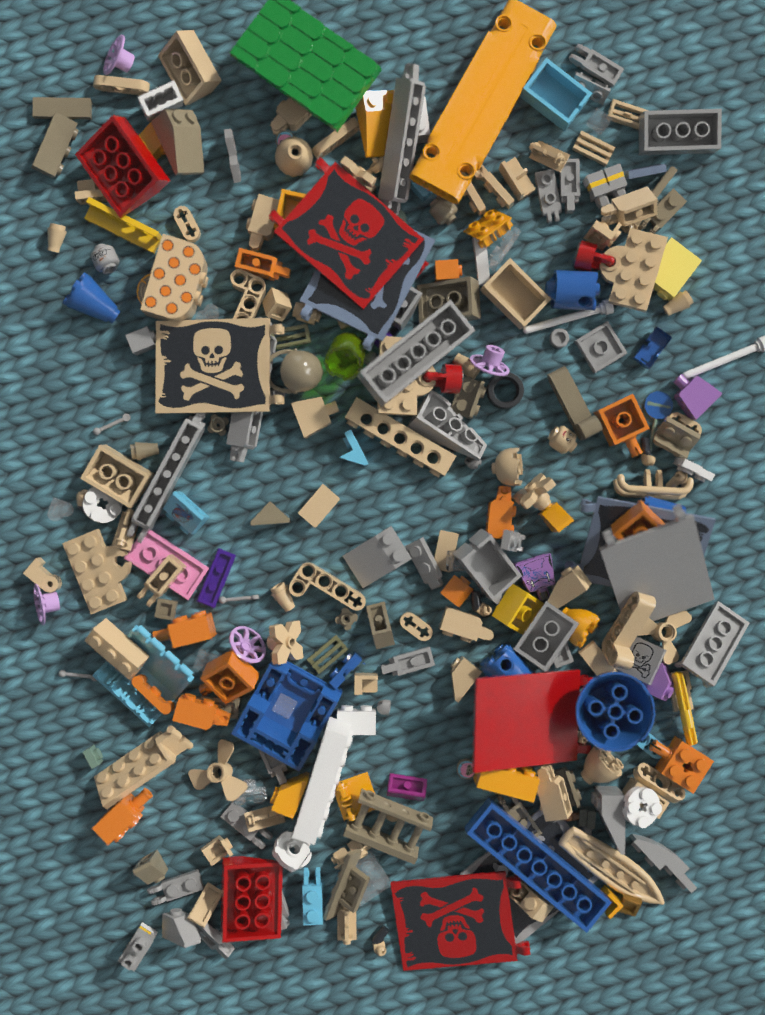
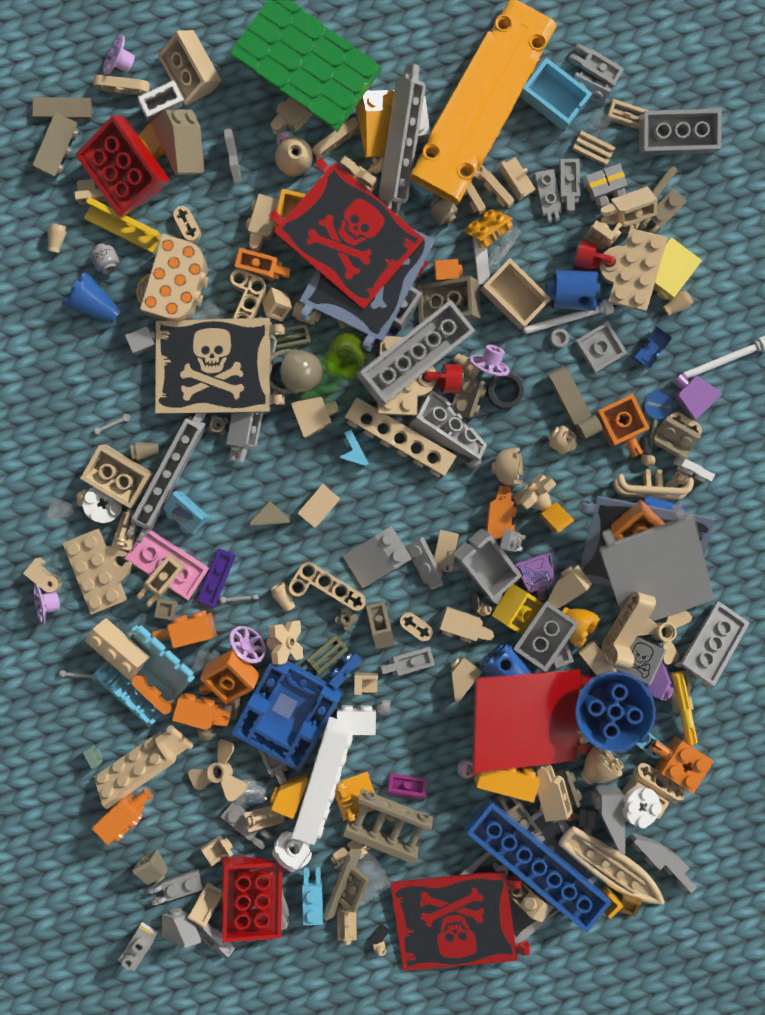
orange brick [440,575,473,608] -> none
tan hinge [529,141,570,173] -> none
sand blue tile [623,164,667,179] -> none
none -> dark tan plate [197,725,217,740]

